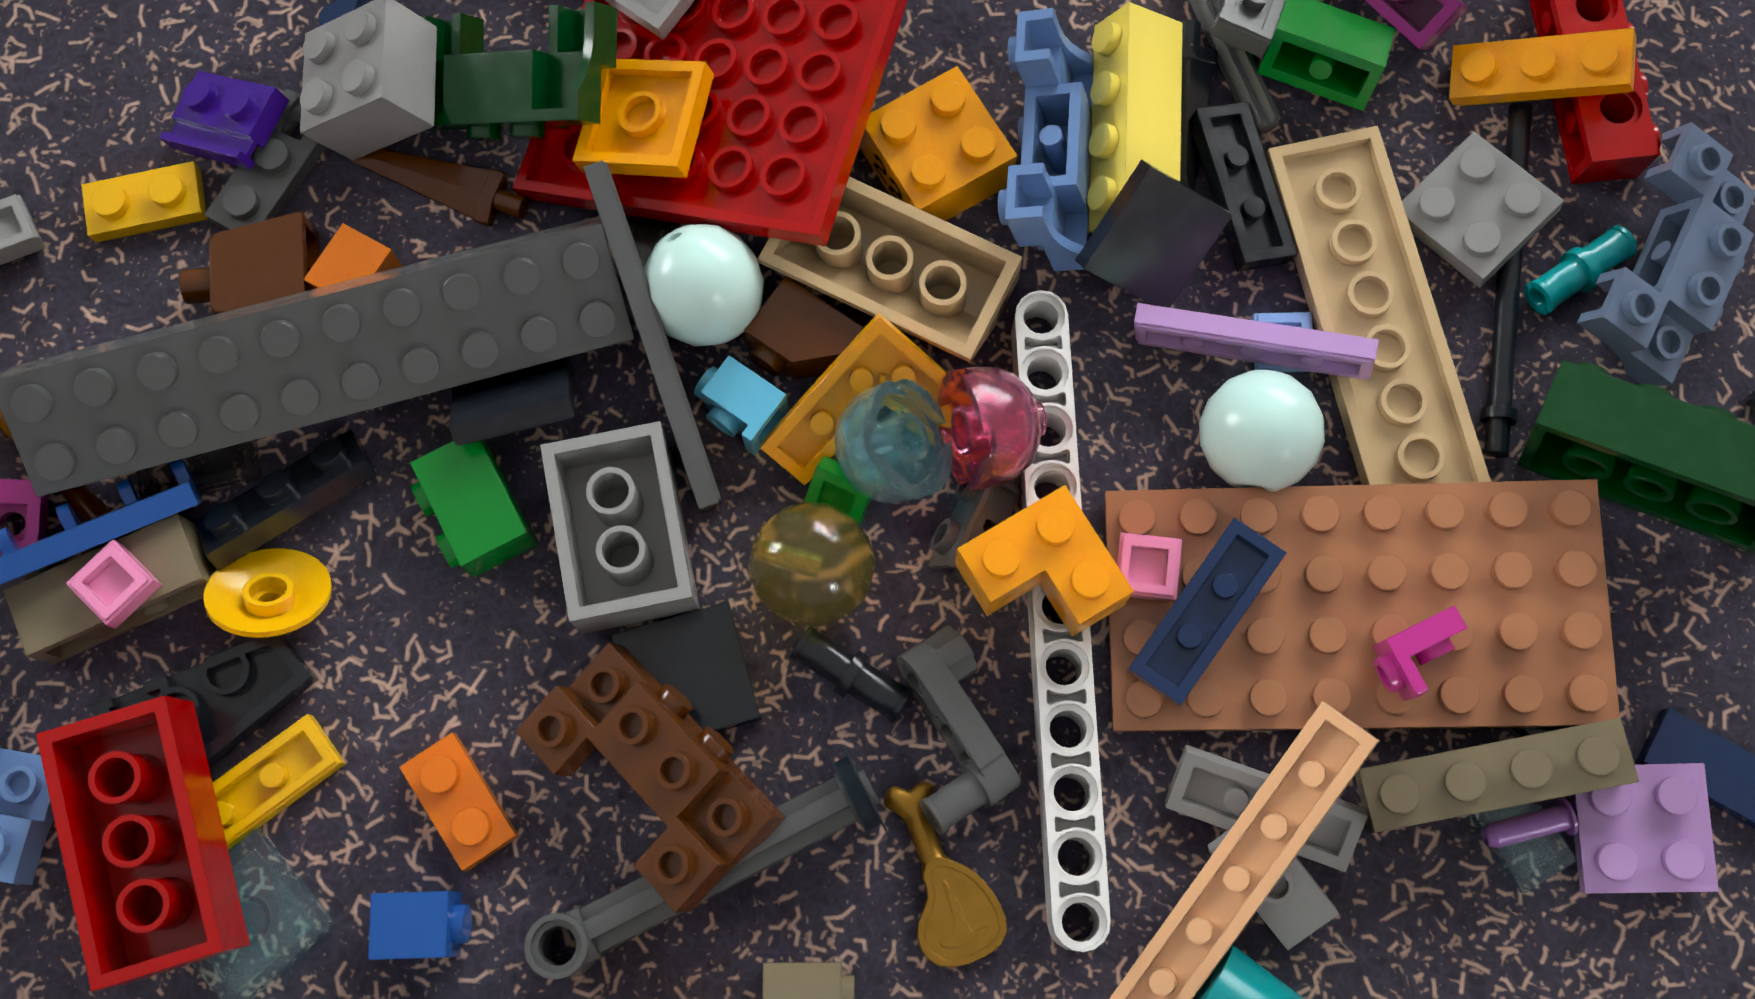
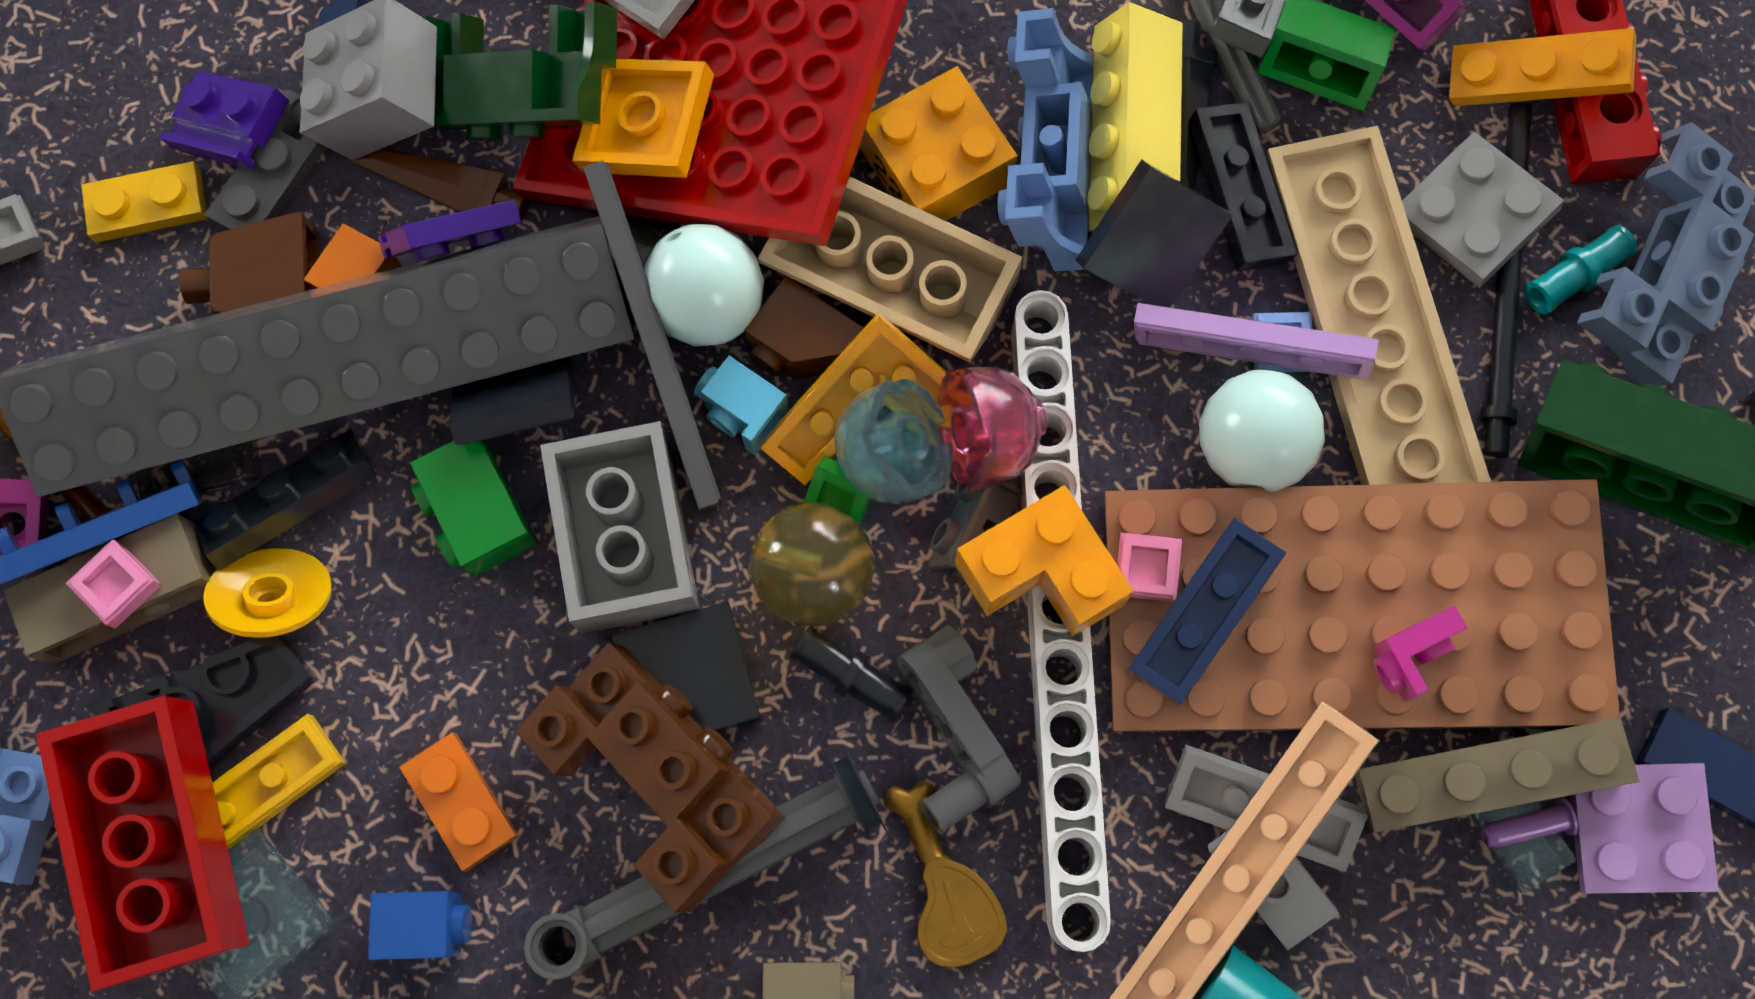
none -> dark purple plate [378,200,522,262]

